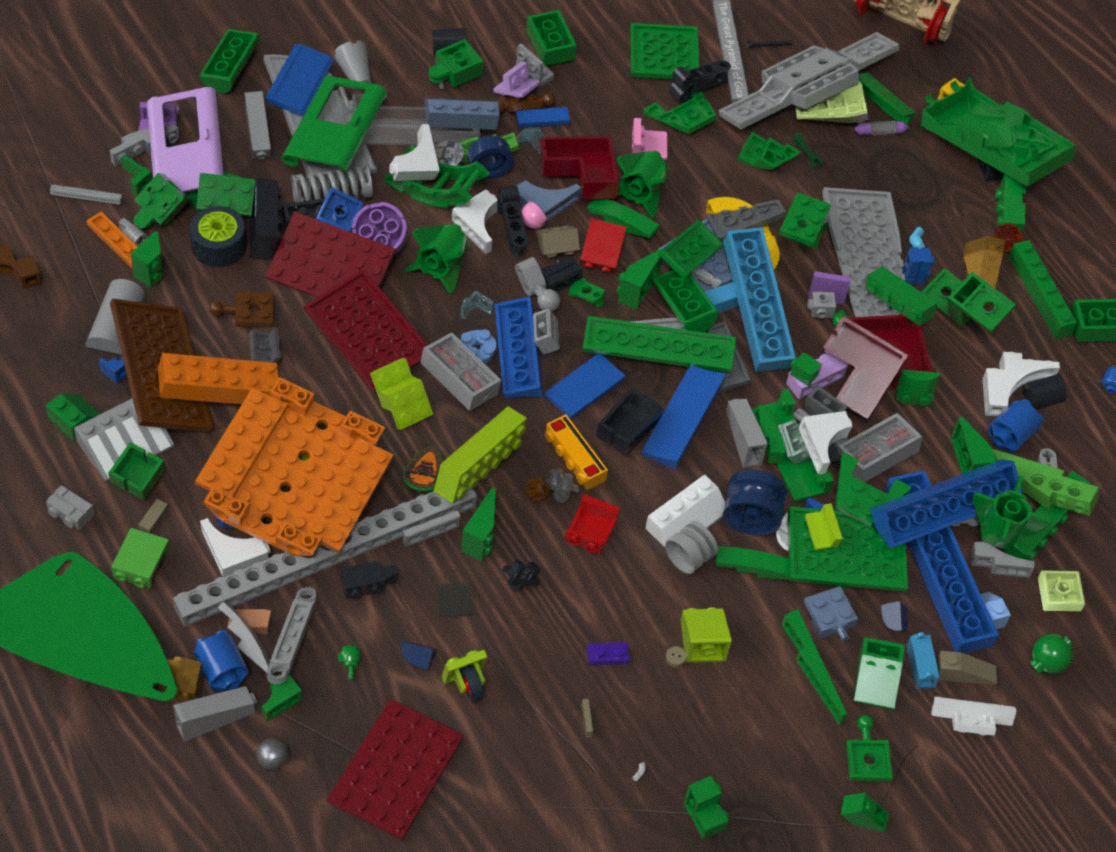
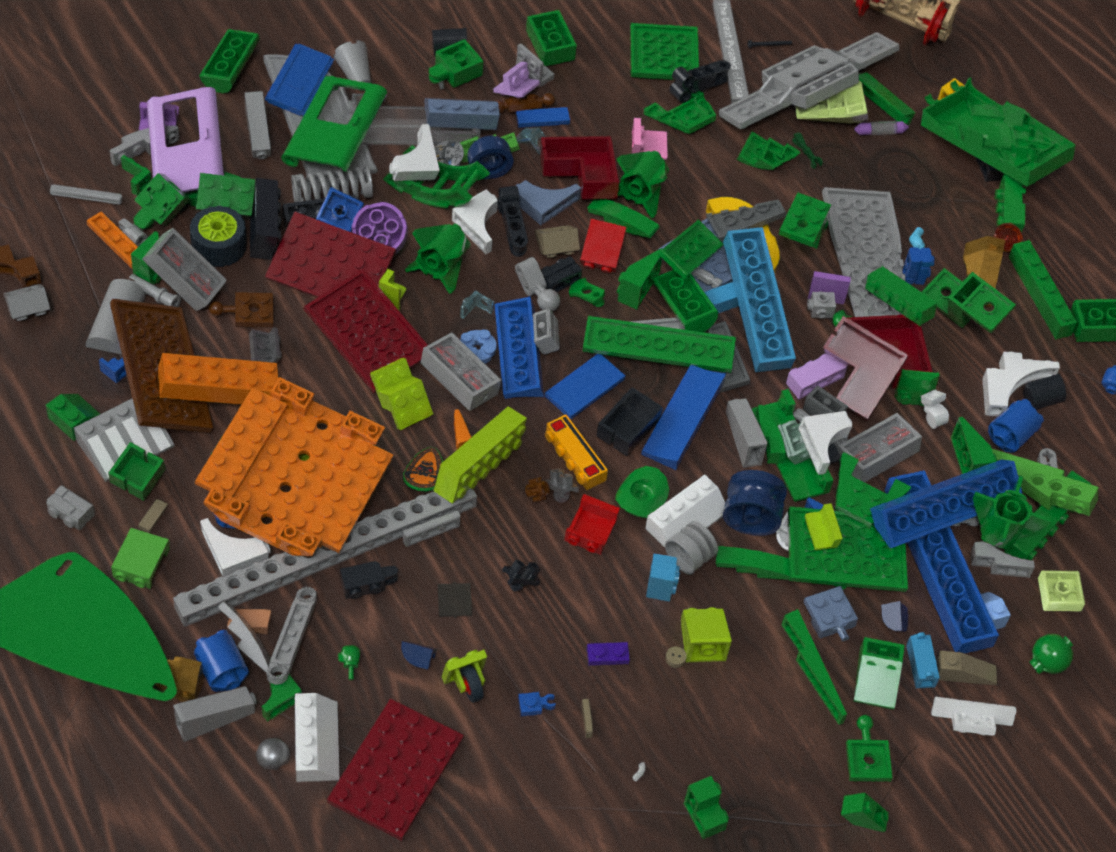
green slope [461,487,496,562] -> none
bright pink hair [521,201,546,230] -> none
green brick [790,352,822,387] -> none
none -> light grey slope [3,284,50,321]
none -> light grey pin [128,274,181,307]
none -> brick [142,228,227,311]
none -> white slope [295,693,339,782]
none -> lime panel [379,269,406,310]
none -> orange slope [454,409,472,450]
none -> blue plate [518,692,556,716]
none -> green hat [616,466,669,518]
none -> dark azure brick [646,553,680,601]
none -> white leg [921,390,949,429]

